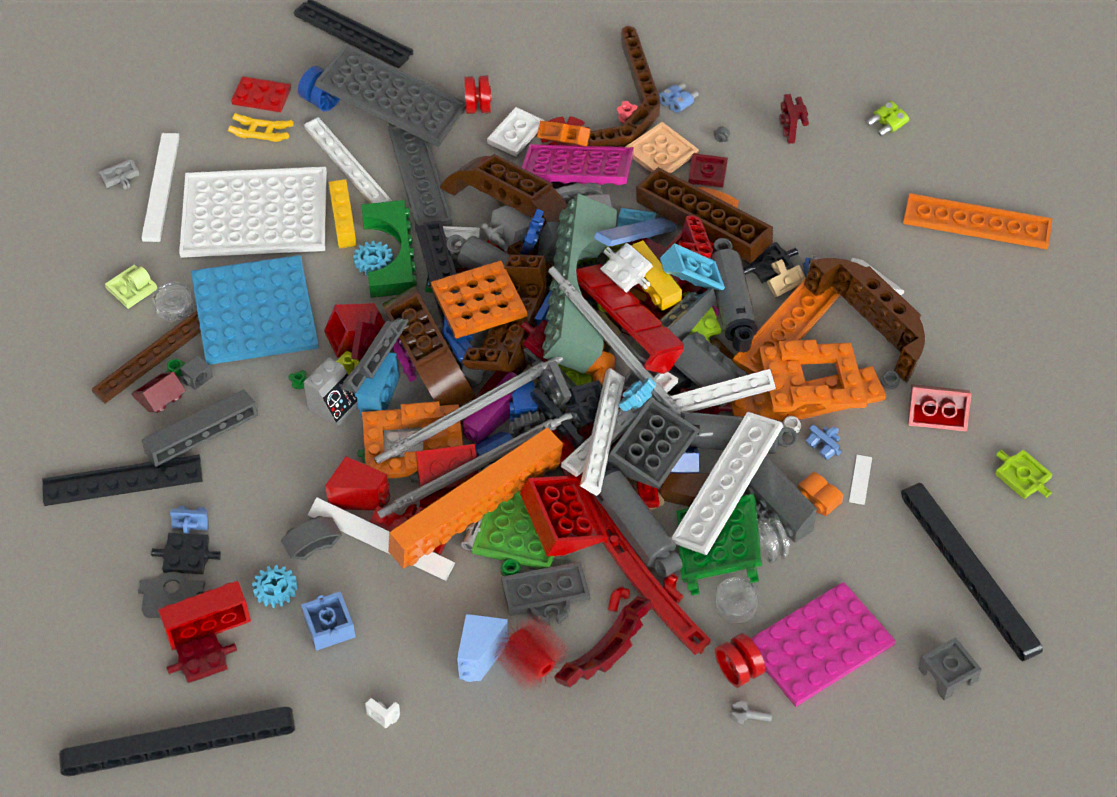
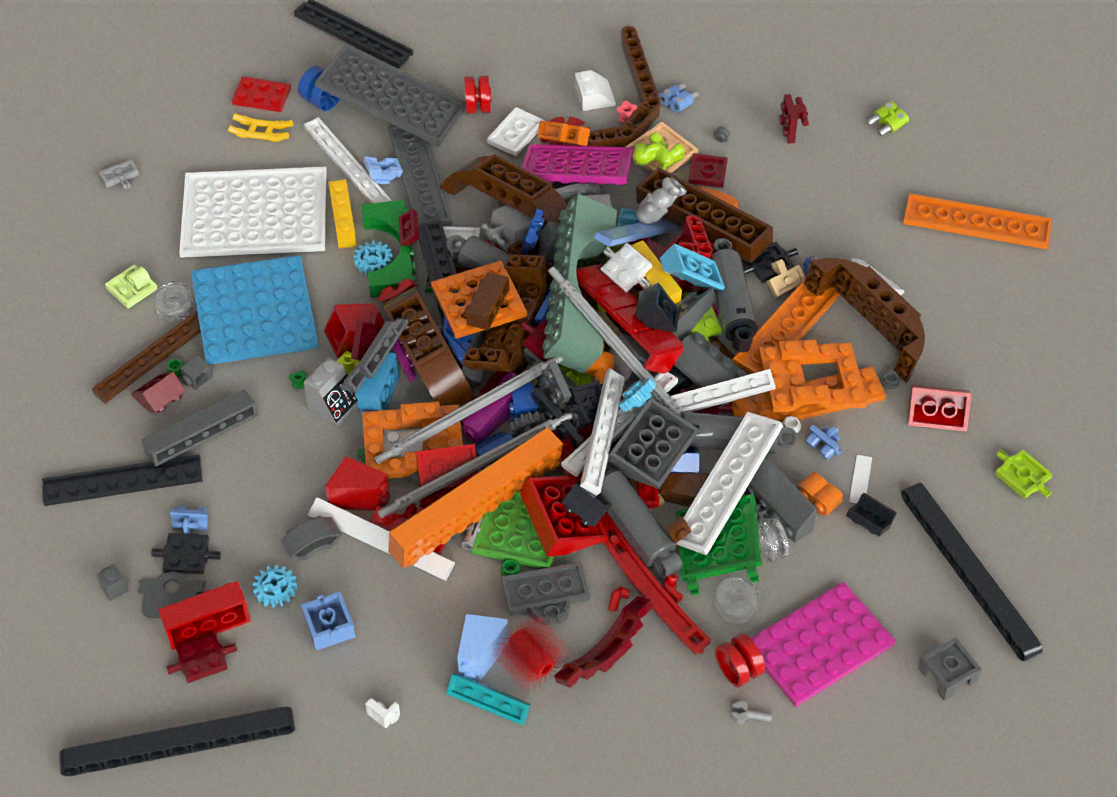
white tile [142,133,180,242] -> none
none -> dark grey brick [97,564,128,601]
none -> light blue cylinder [364,156,403,184]
none -> red slope [377,279,418,303]
none -> dark red plate [399,209,419,247]
none -> teal plate [446,673,531,725]
none -> reddish brown brick [464,272,510,331]
none -> black brick [562,481,611,527]
none -> white slope [575,70,616,111]
none -> lime animal [632,132,685,170]
none -> light grey animal [636,177,687,224]
none -> black slope [636,282,679,333]
none -> reddish brown plate [665,516,692,544]
none -> black bracket [846,493,897,537]

